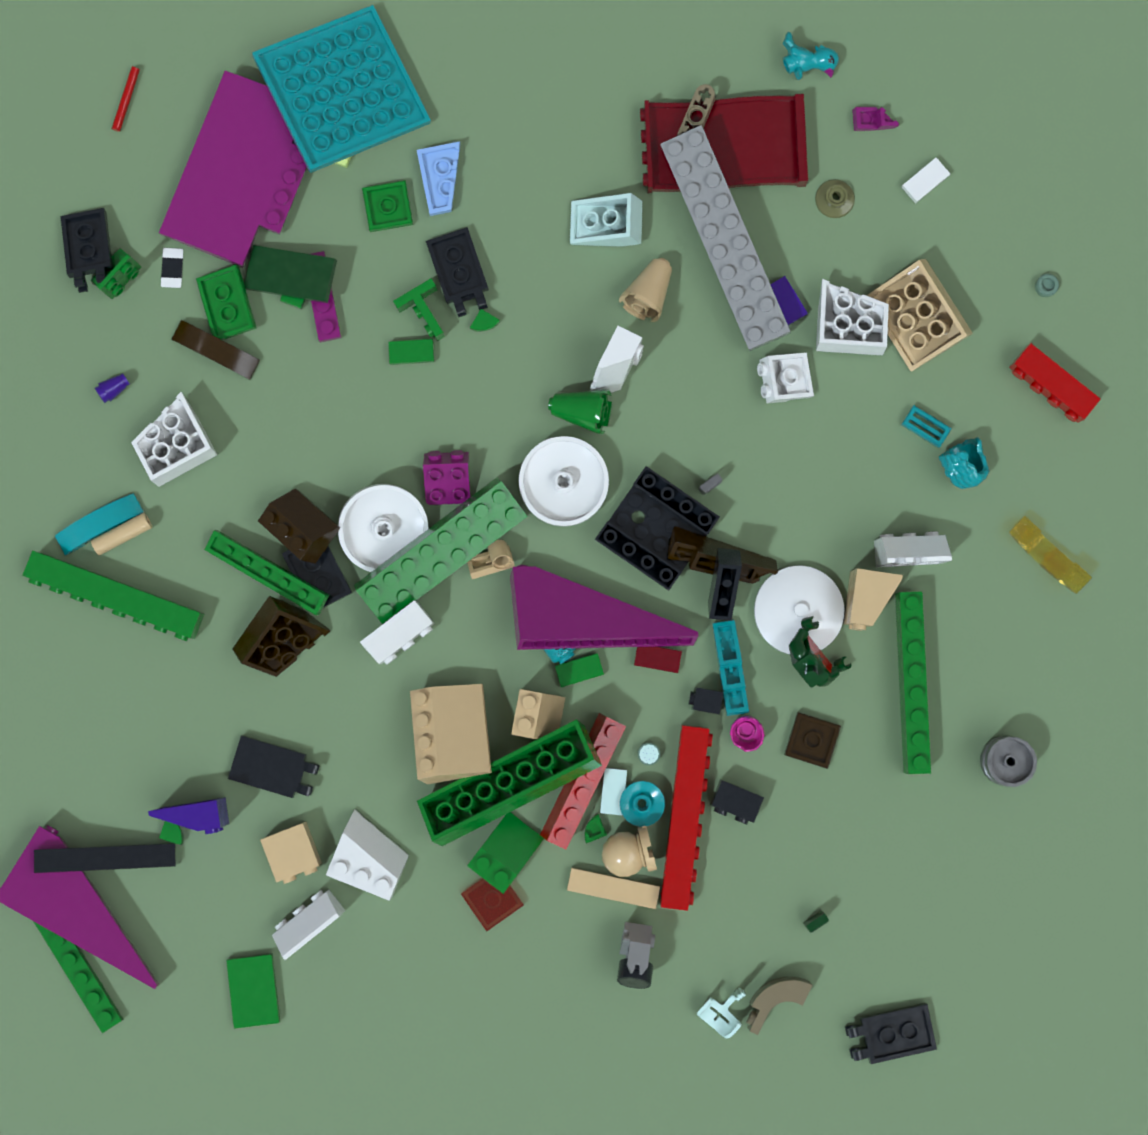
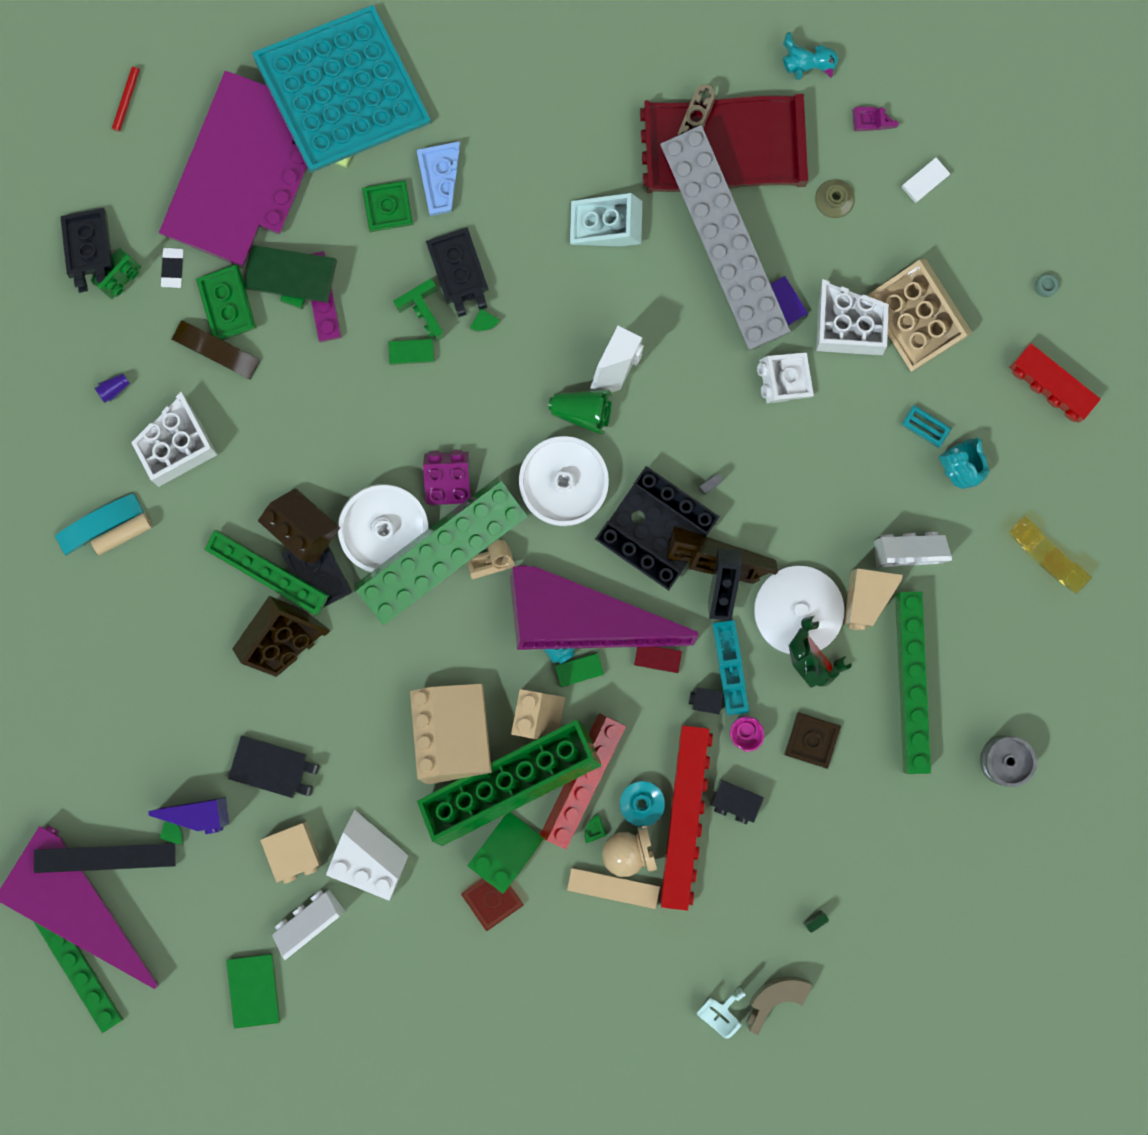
green brick [22,550,205,641] -> none
white slope [360,600,435,665] -> none
light aqua tile [600,768,627,815] -> none
light grey piece [617,922,655,989] -> none
tan cone [619,258,672,322] -> none
light aqua tile [638,743,660,765] -> none
black tile [845,1003,937,1064] -> none

